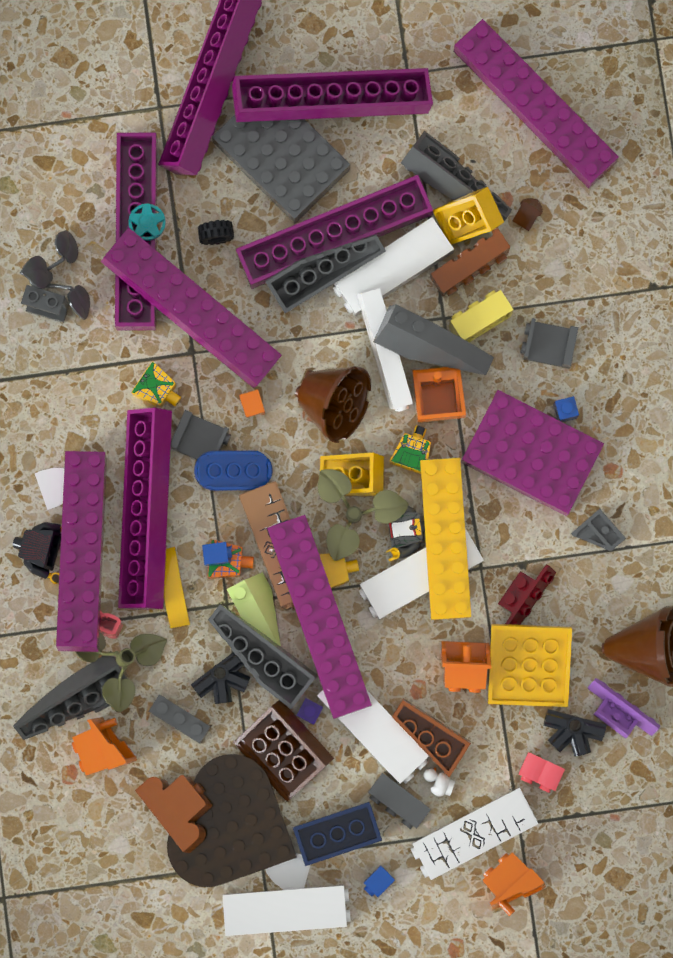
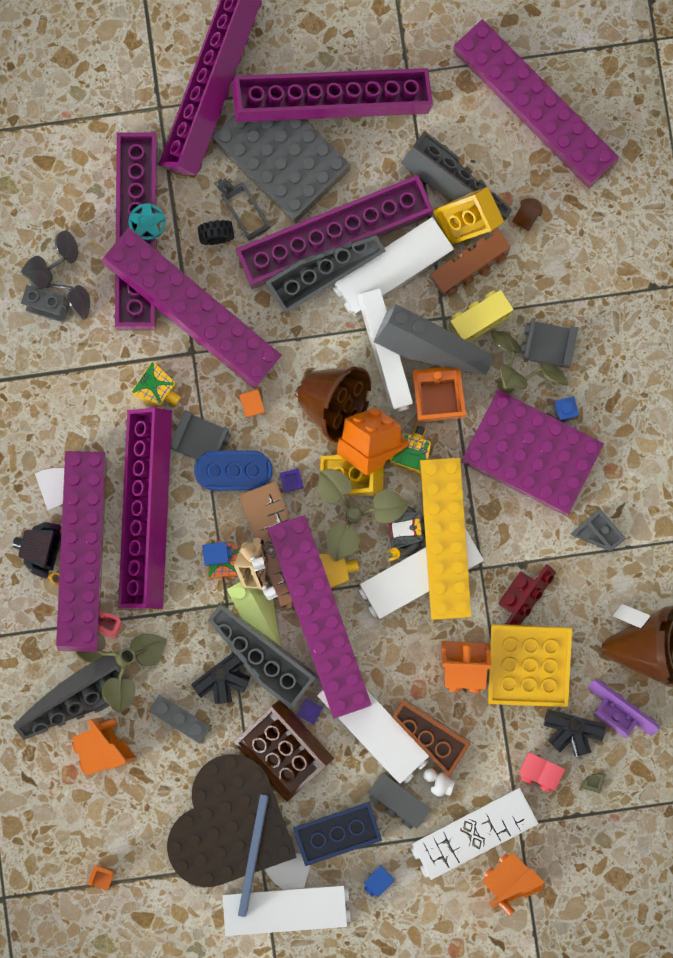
dark orange brick [135,775,212,853] -> none
yellow slope [164,547,190,629] -> none
none -> orange panel [88,864,116,891]
none -> dark grey sword [216,178,271,241]
none -> tan torso [234,538,278,600]
none -> sand blue tile [238,794,269,917]
none -> dark purple plate [279,468,304,493]
none -> orange piece [337,408,409,476]
none -> olive plant [491,331,568,395]
none -> olive tile [580,773,605,793]
none -> white sticker [613,604,650,628]

